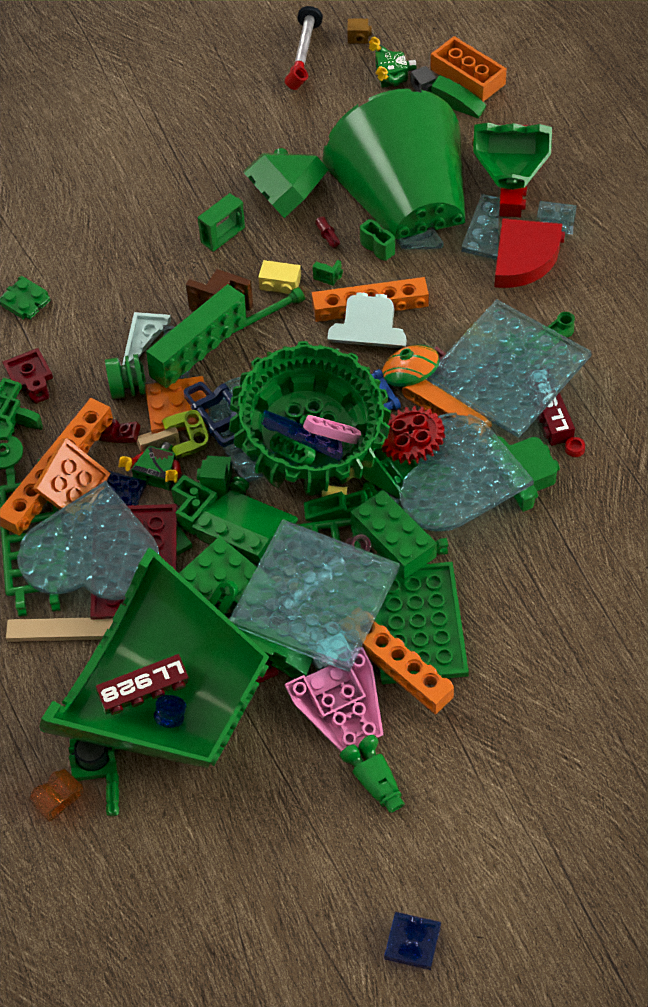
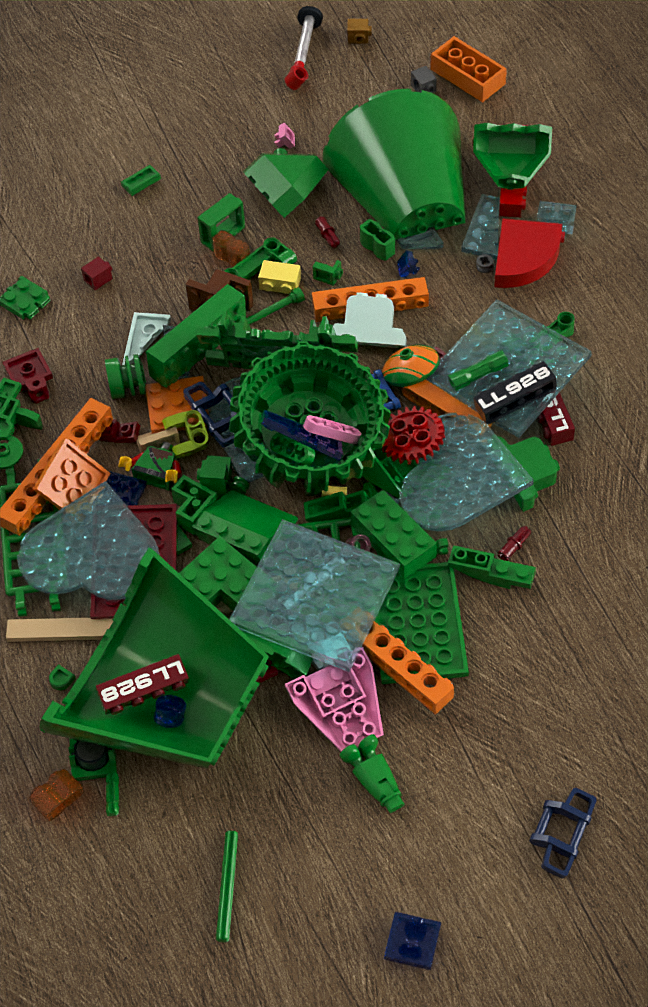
green beam [209,580,238,615] -> none
green torso [369,37,417,88] -> none
green slope [431,75,486,119] -> none
red tile [565,437,586,457] -> none
none -> green tile [49,664,76,691]
none -> dark red brick [81,256,113,290]
none -> green plate [121,165,161,196]
none -> green piece [196,311,362,369]
none -> clear orange brick [212,230,250,267]
none -> green axle [216,831,238,942]
none -> green piece [224,237,297,280]
none -> bright pink tile [274,123,295,149]
none -> clear blue tile [397,250,420,278]
none -> green axle [448,350,509,391]
none -> green slope [448,545,536,589]
none -> black brick [473,361,557,425]
none -> dark grey bush [476,254,493,273]
none -> dark red axle [497,526,531,561]
none -> dark blue bar [529,788,597,879]

